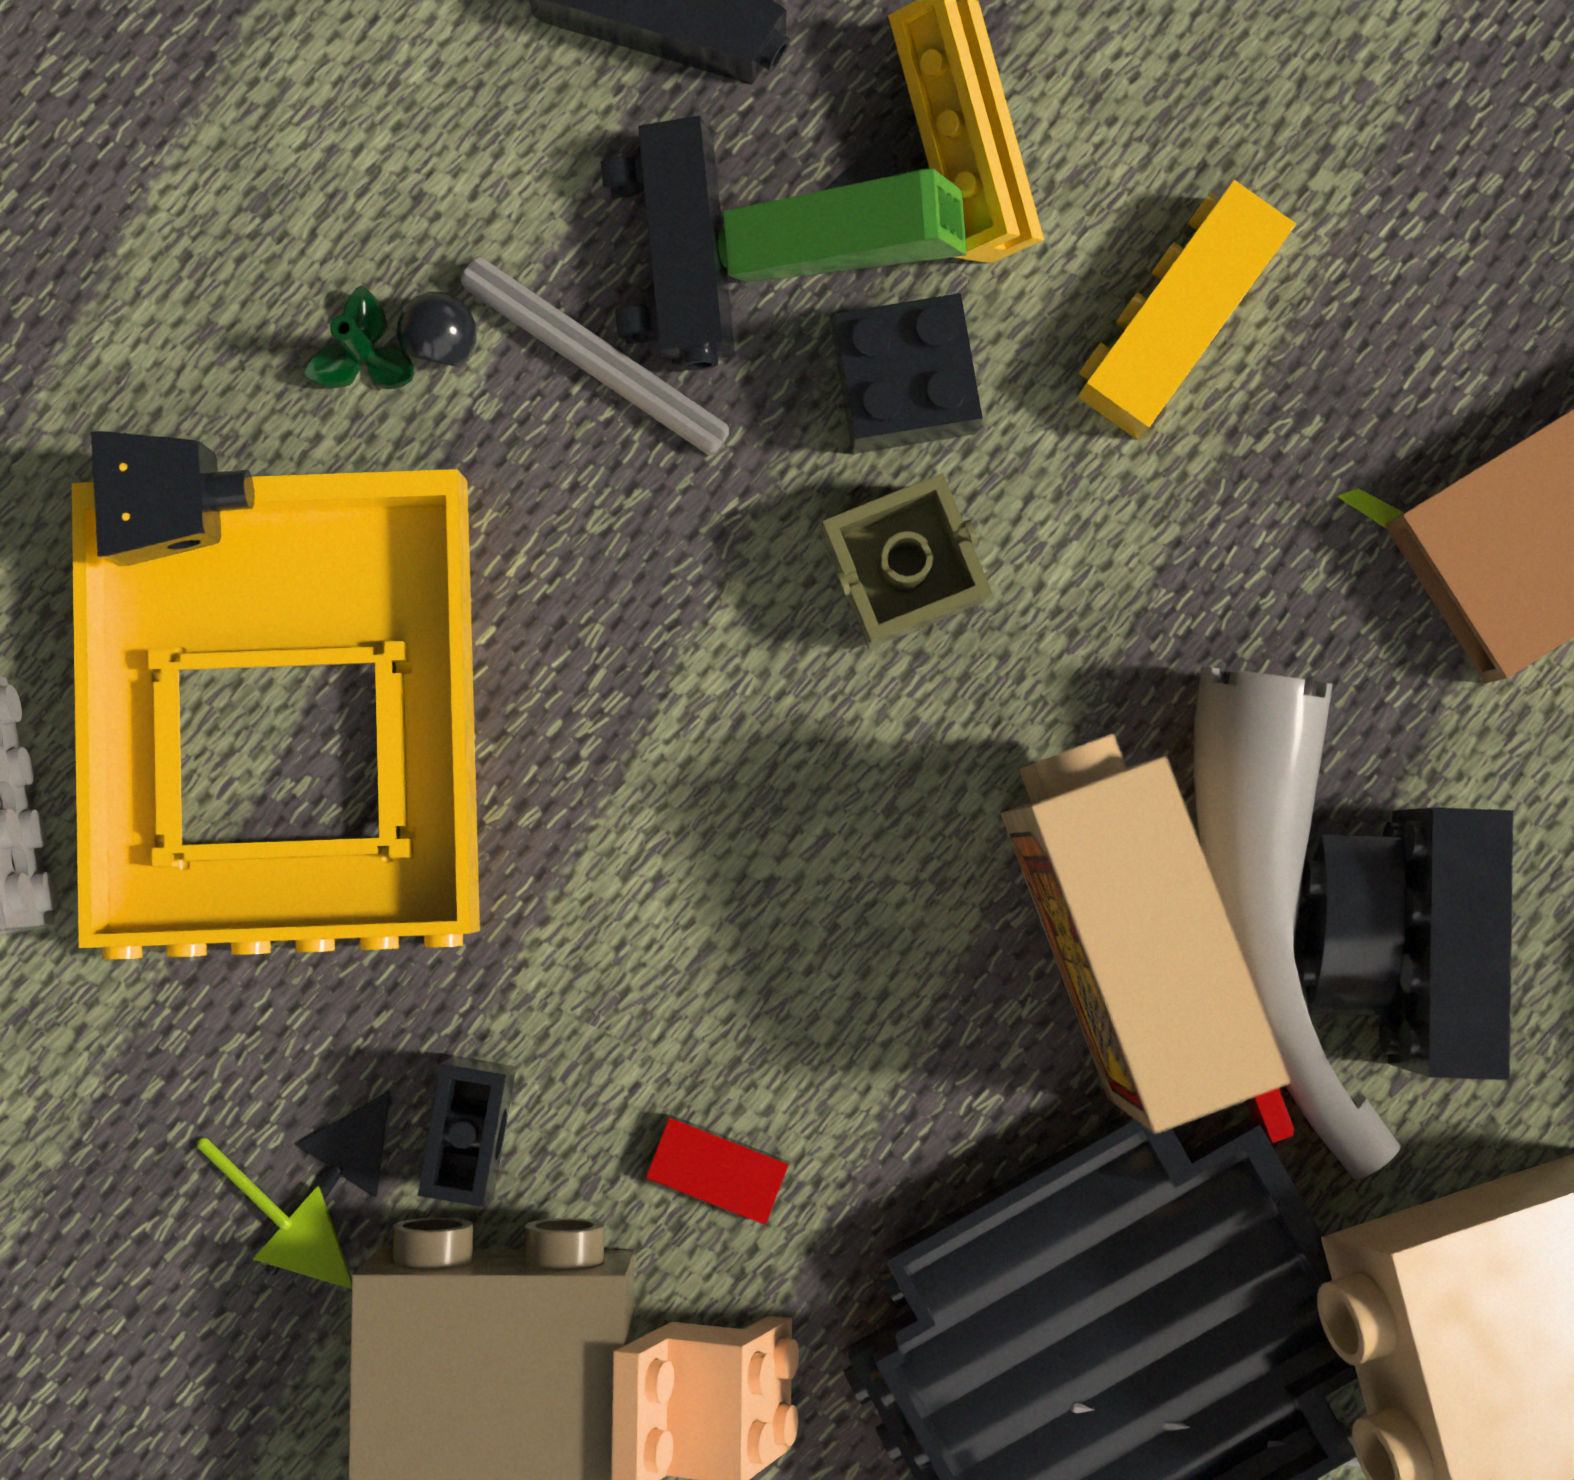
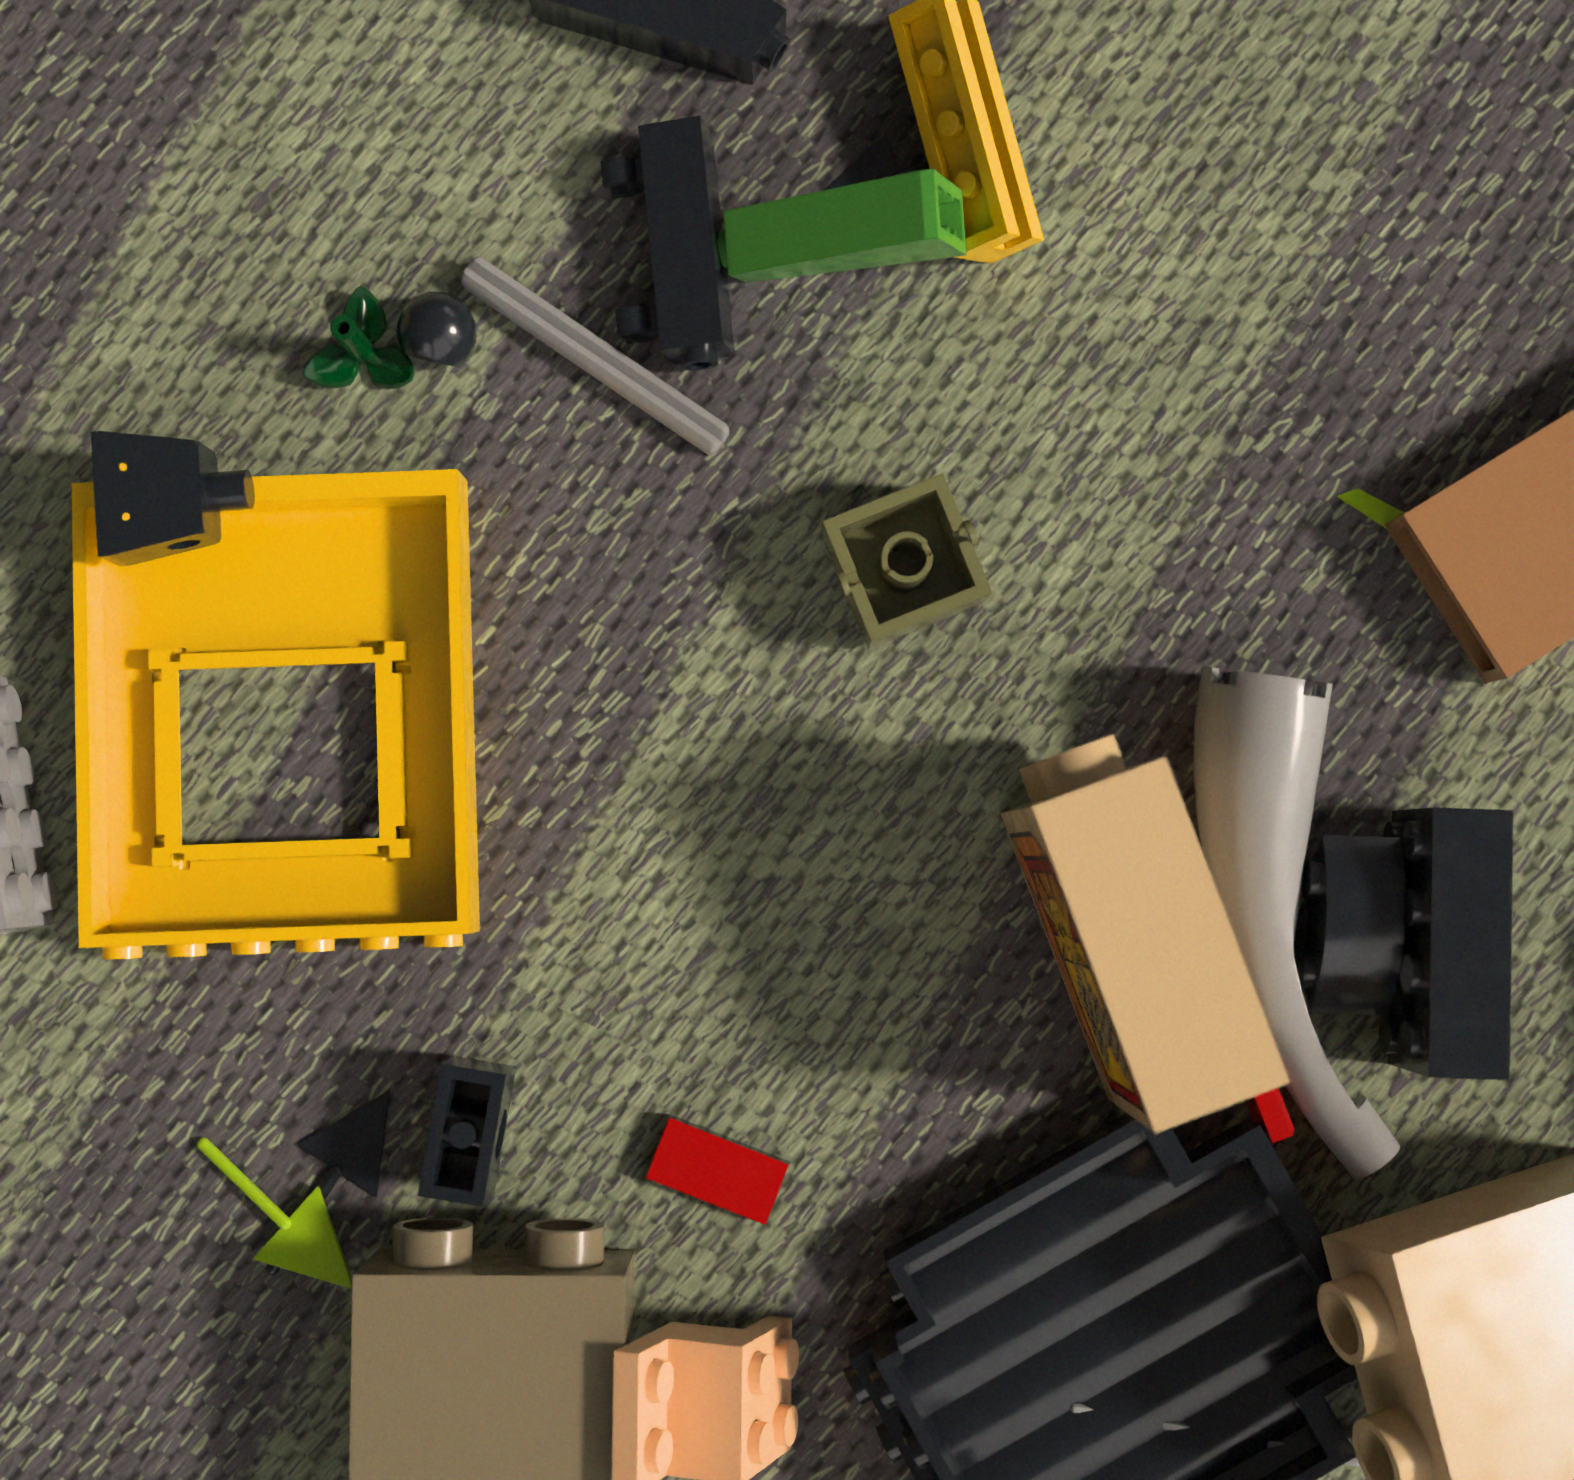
black brick [832,293,983,454] -> none
yellow brick [1078,180,1296,440] -> none

